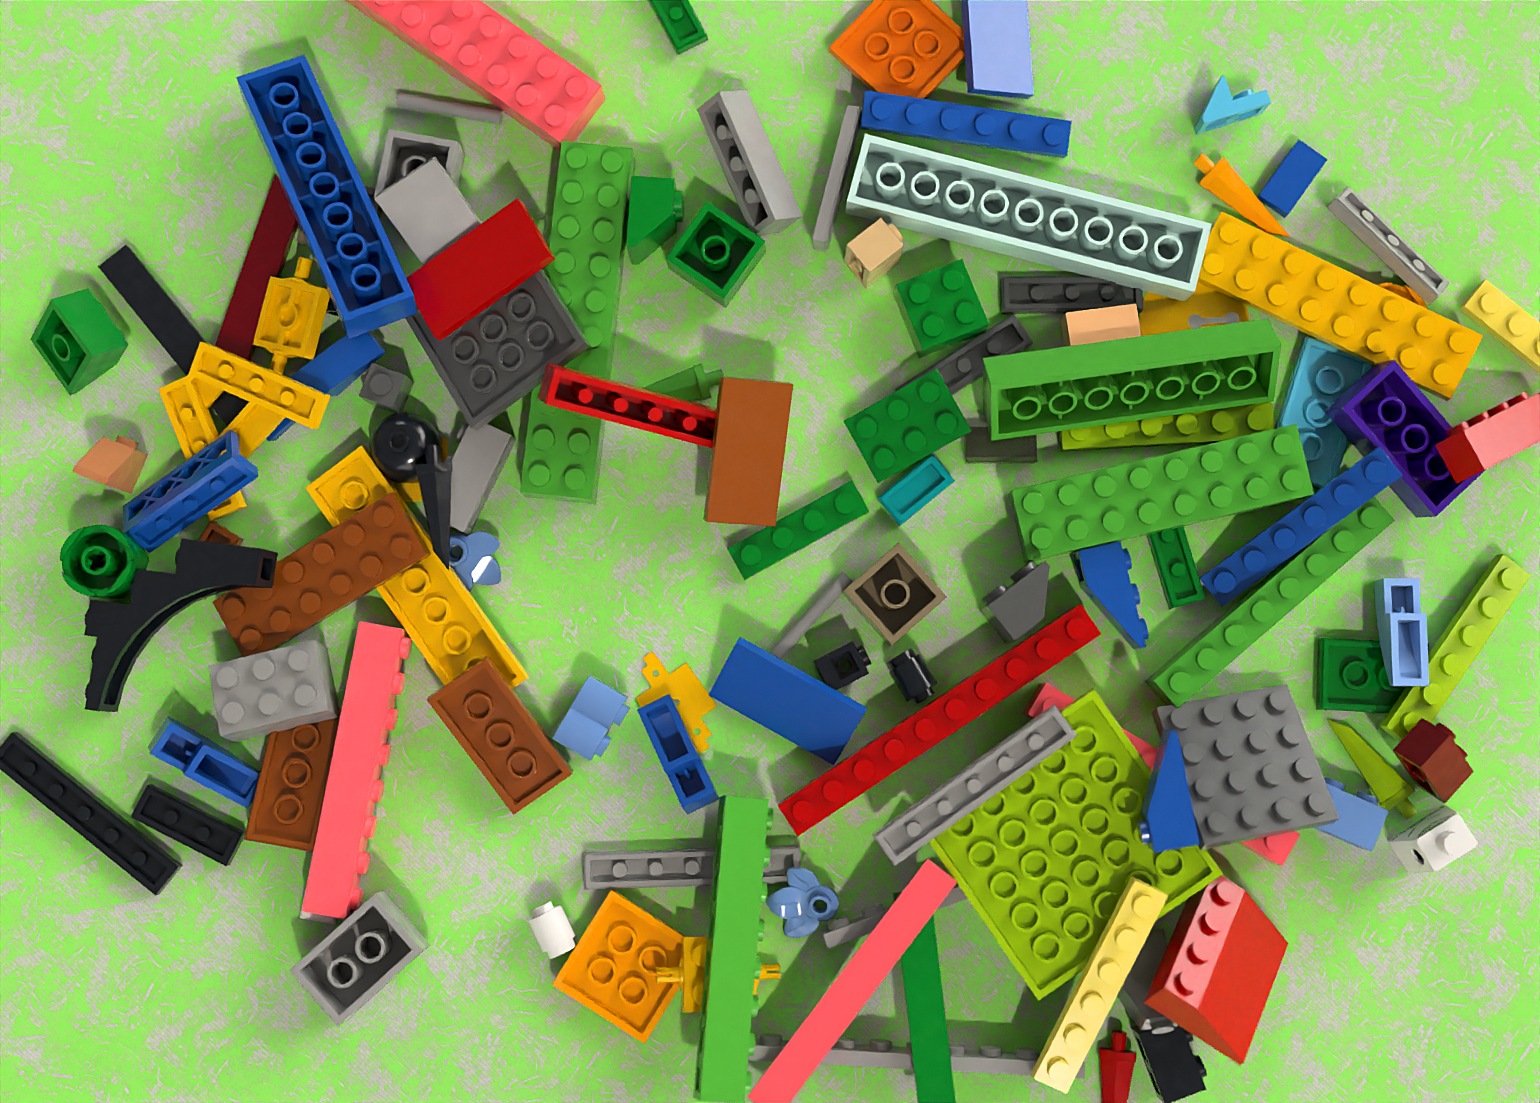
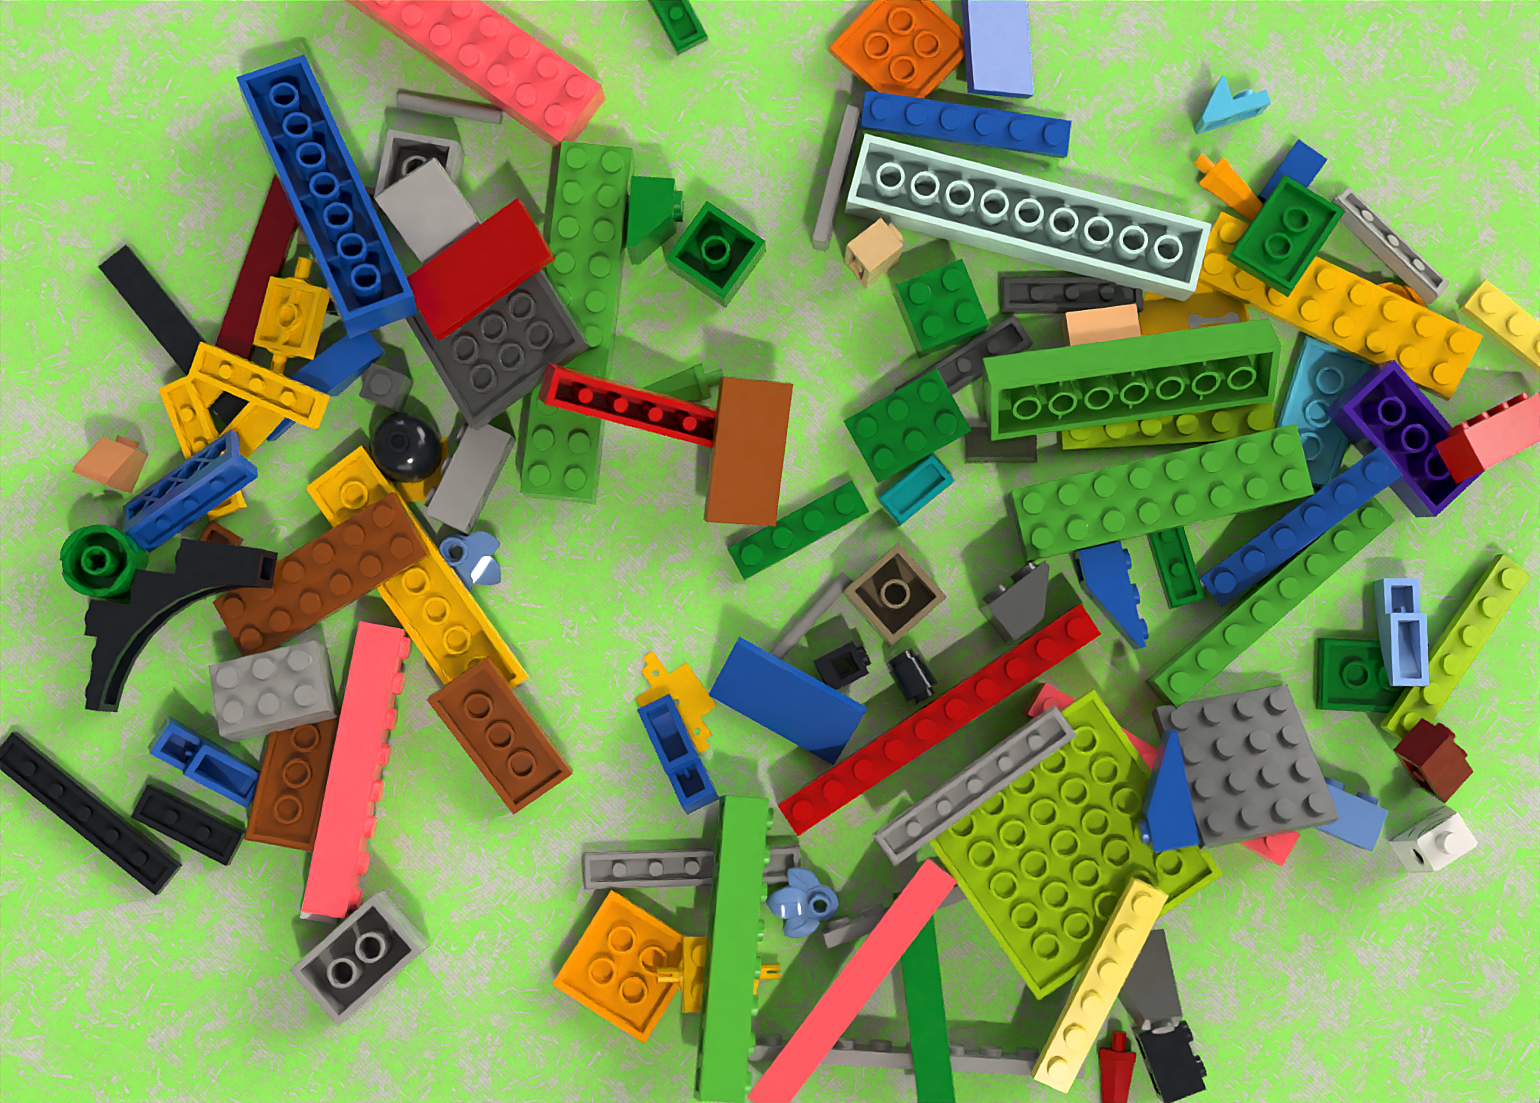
green slope [30,289,129,395] -> none
black bar [415,445,453,571] -> none
white brick [528,901,576,959] -> none
medium blue brick [552,675,630,761] -> none
light grey brick [697,90,803,236] -> none
slope [1144,875,1288,1065] -> none
lime bar [1327,719,1418,820] -> none
none -> green tile [1227,175,1345,297]

